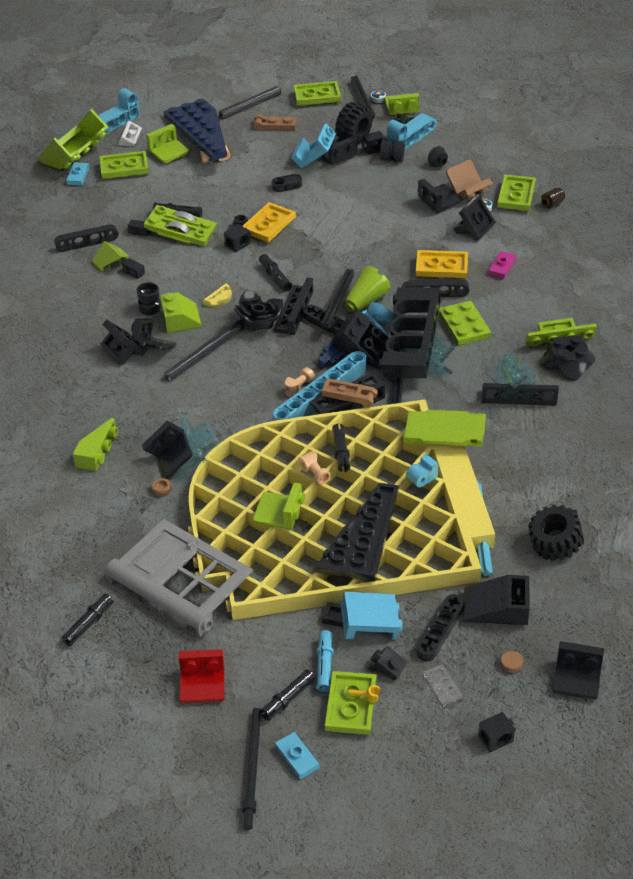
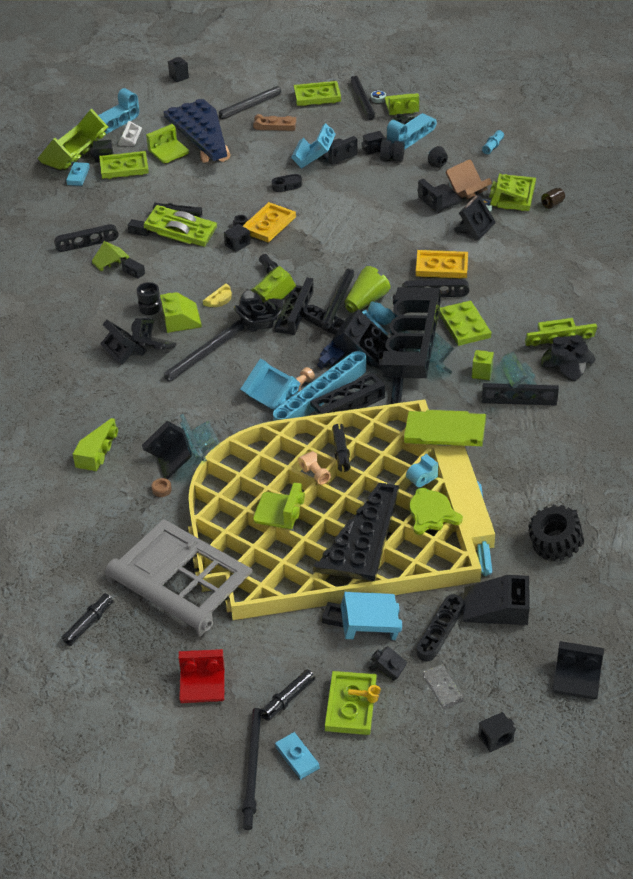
medium azure pin [316,630,334,693] -> none
medium nougat plate [321,378,378,408] -> none
black tyre [335,102,373,145] -> none
dark pink plate [488,251,516,279] -> none
medium nougat tile [501,651,523,673] -> none
none -> black brick [90,140,113,163]
none -> black brick [168,57,189,83]
none -> medium azure panel [240,358,301,410]
none -> lime slope [250,266,296,302]
none -> lime tile [410,488,463,535]
none -> lime brick [472,350,494,381]
none -> medium azure pin [482,130,504,154]
none -> lime bracket [489,173,529,206]

